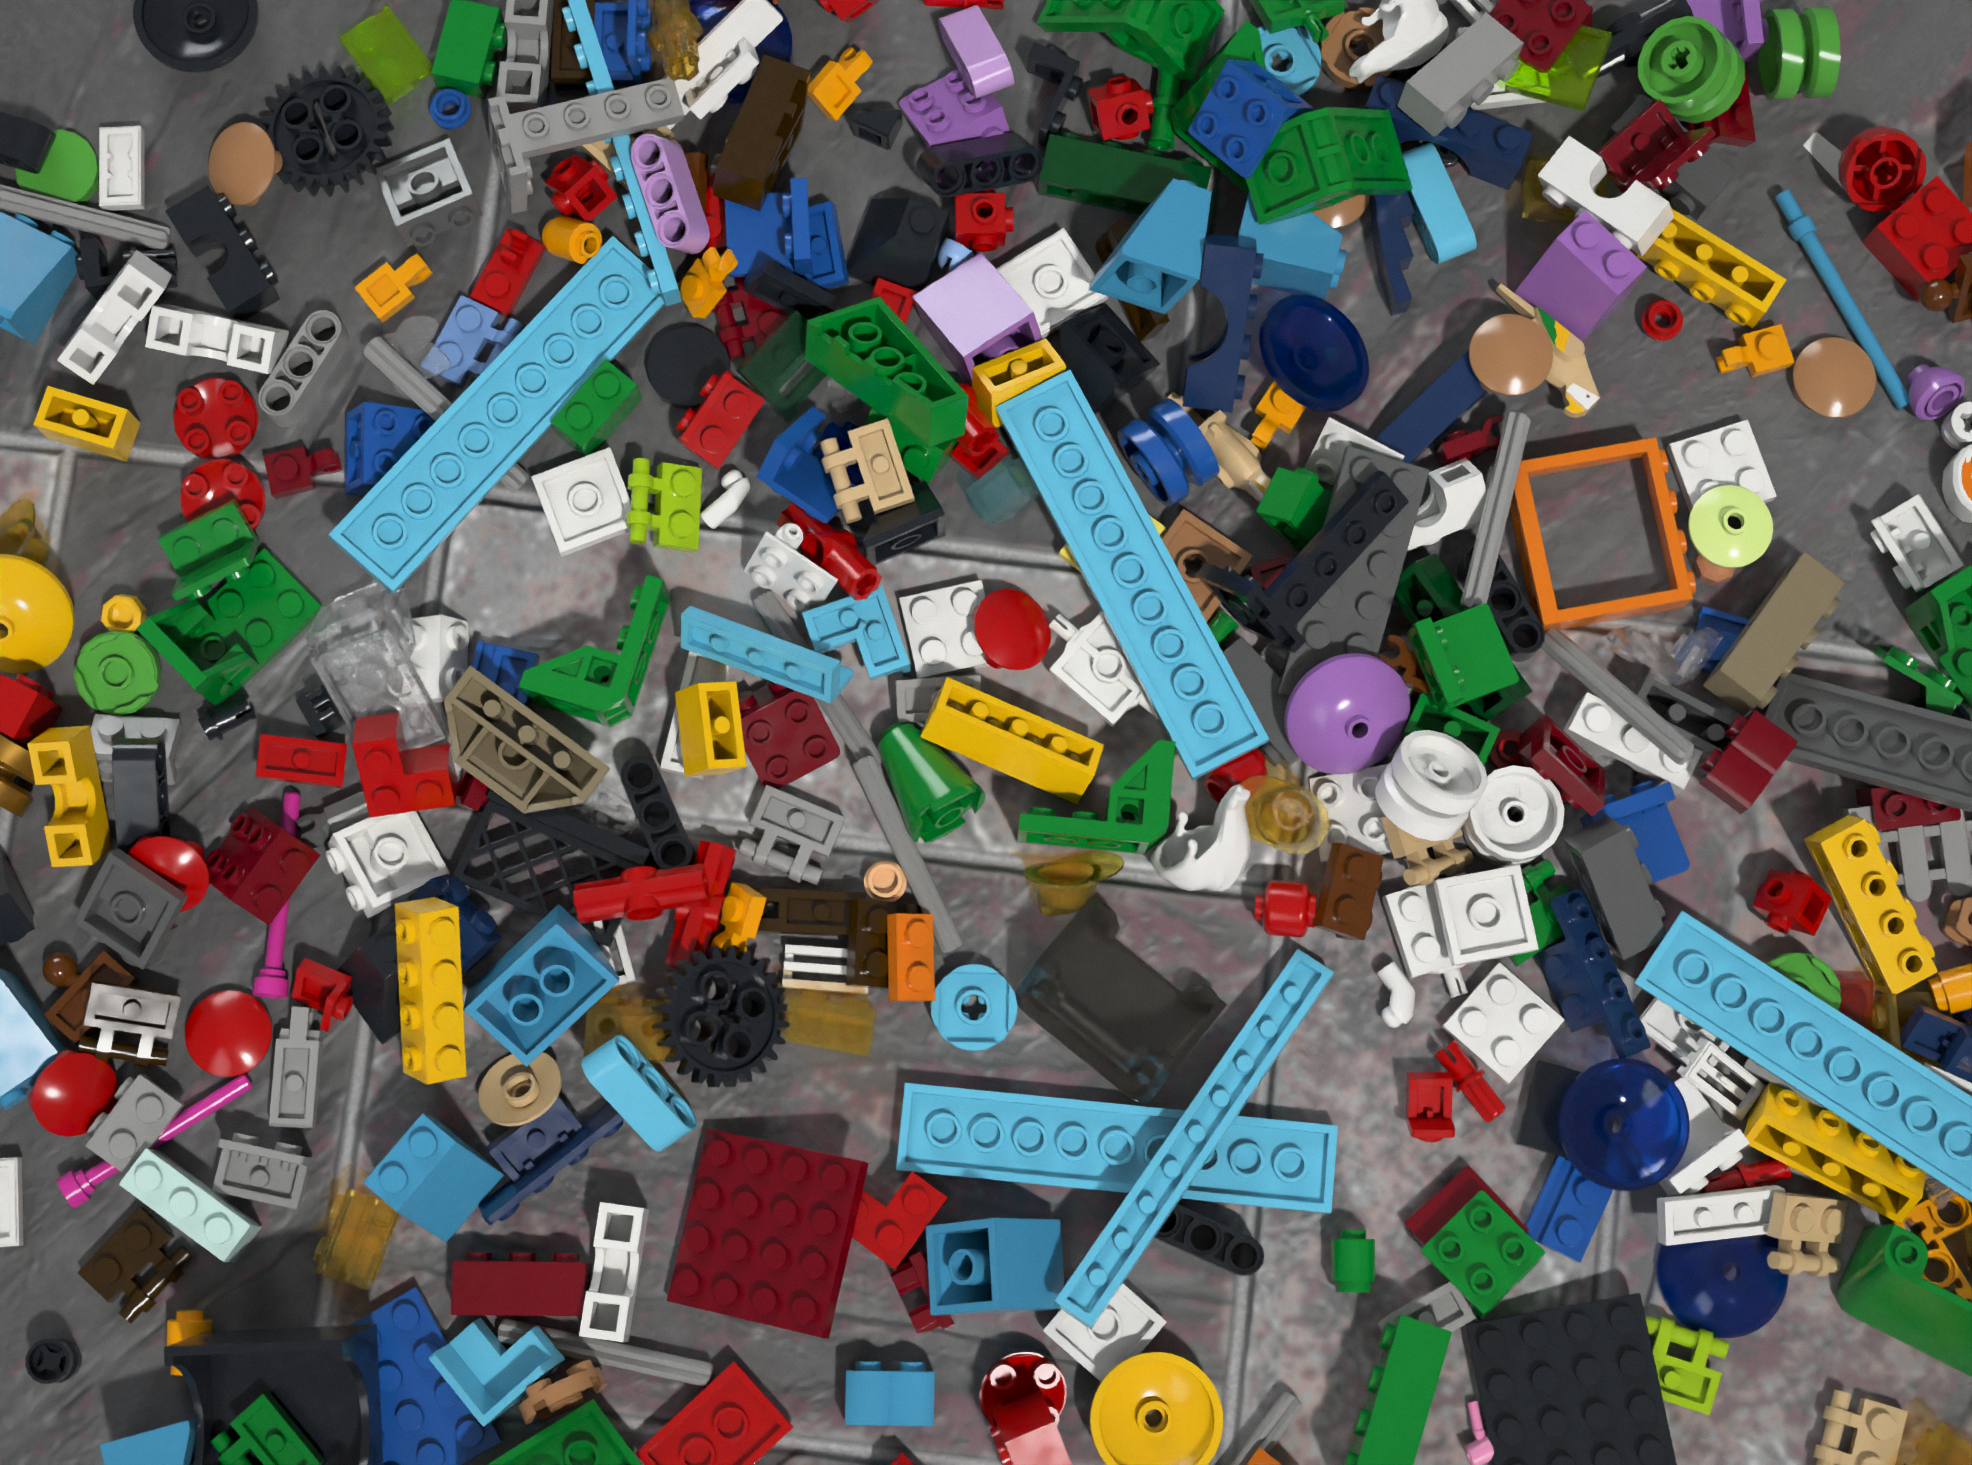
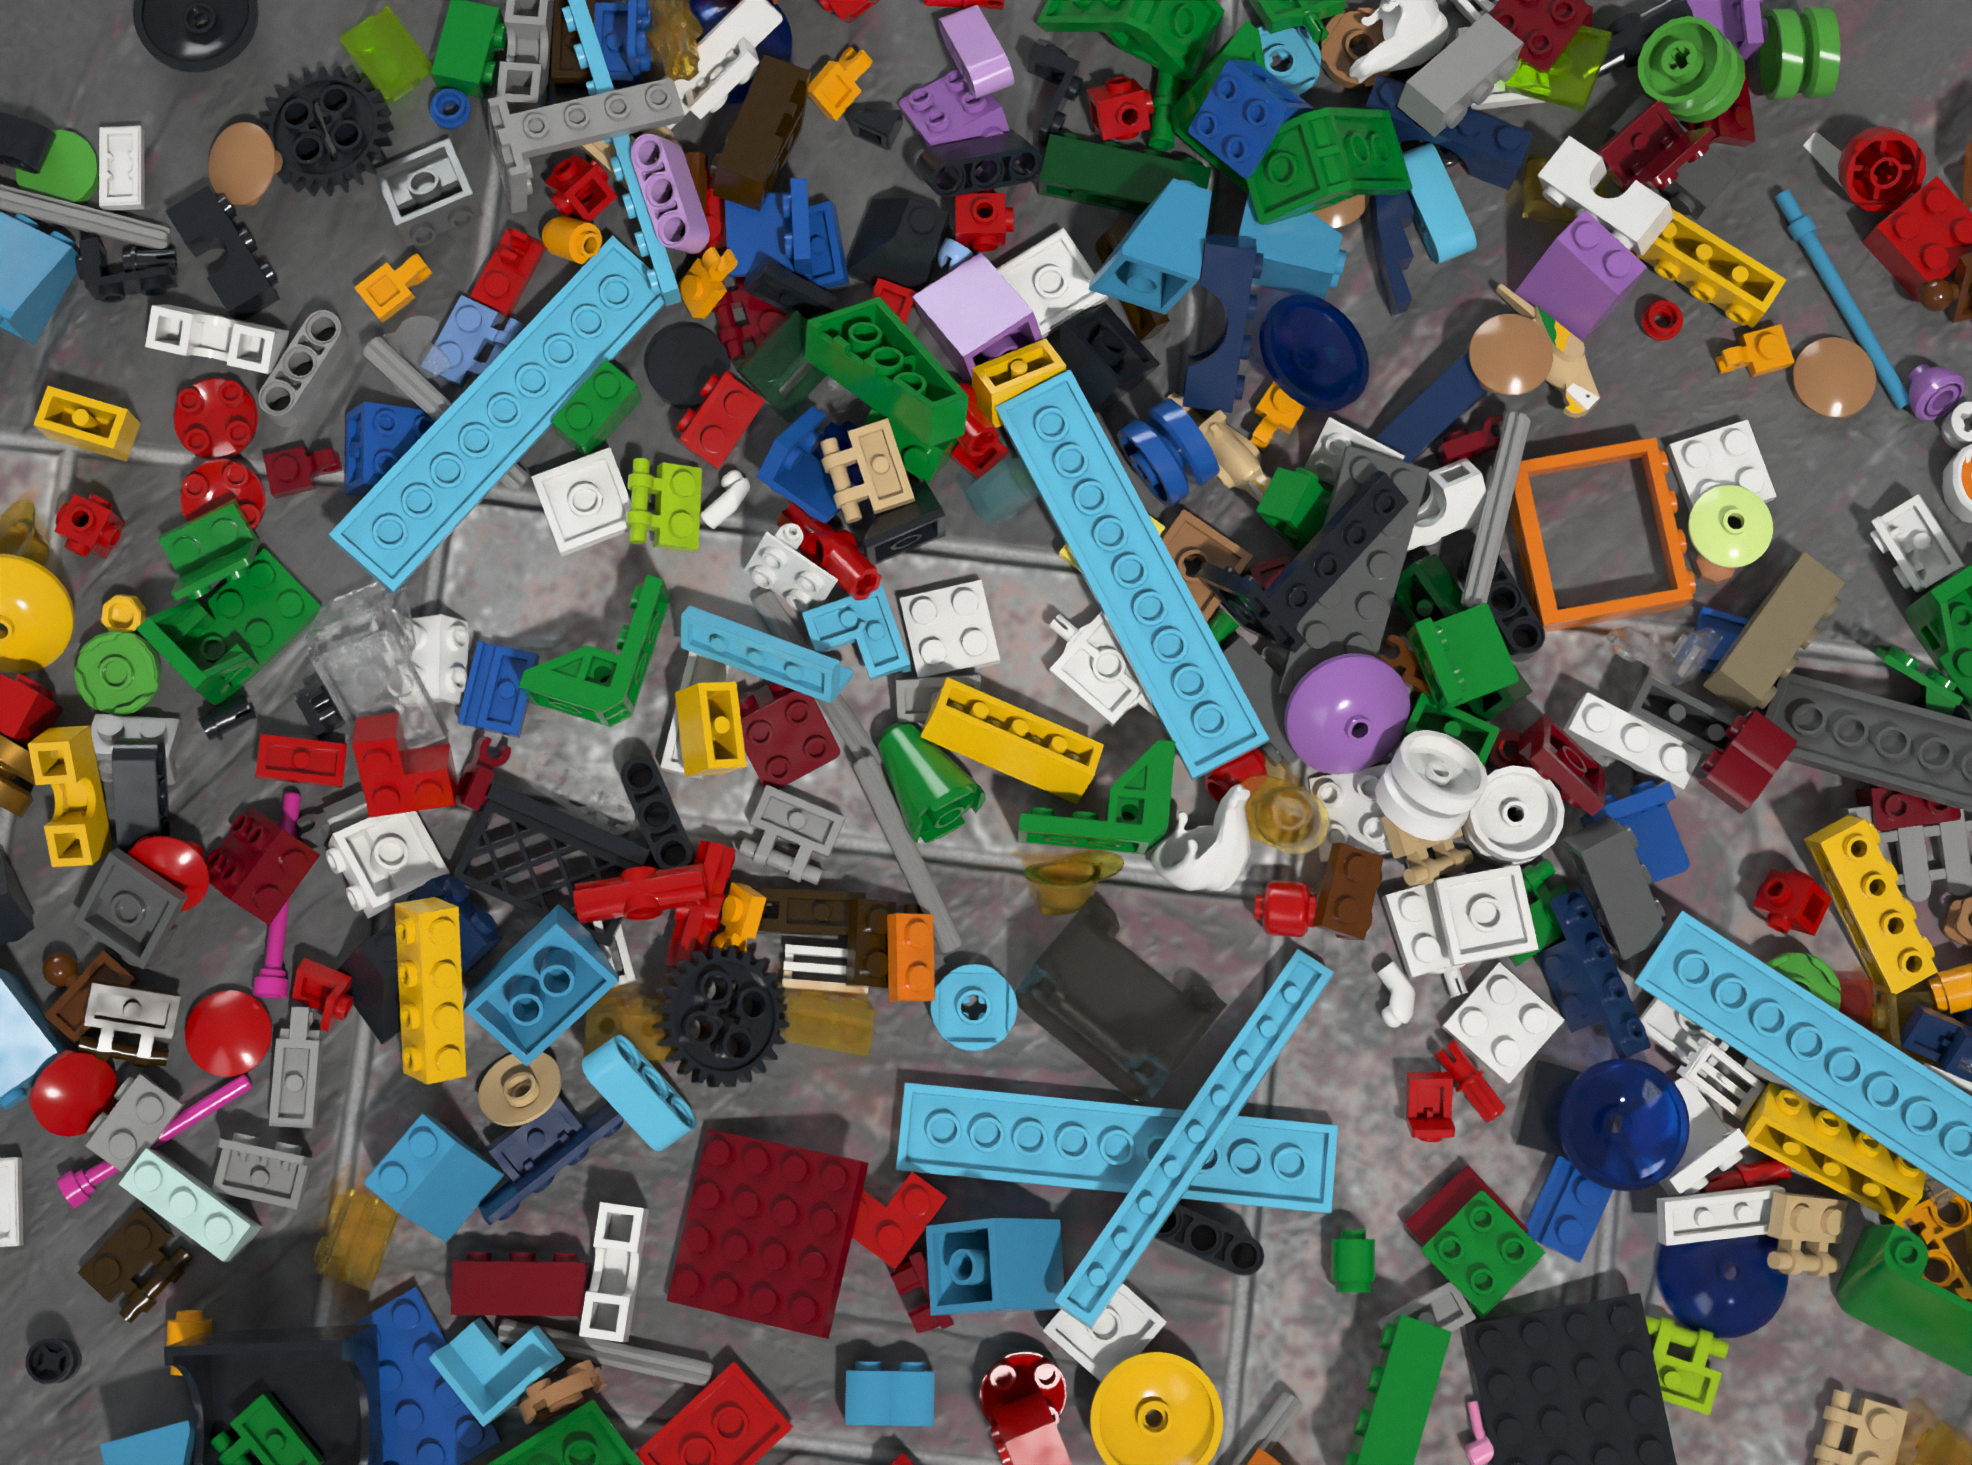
white arch [57,250,172,385] -> none
dark tan wedge [444,665,610,814] -> none
light nougat plate [864,861,907,902] -> none
red dish [972,589,1051,670] -> none
light grey axle [1541,628,1695,765] -> none
none -> red brick [54,494,125,560]

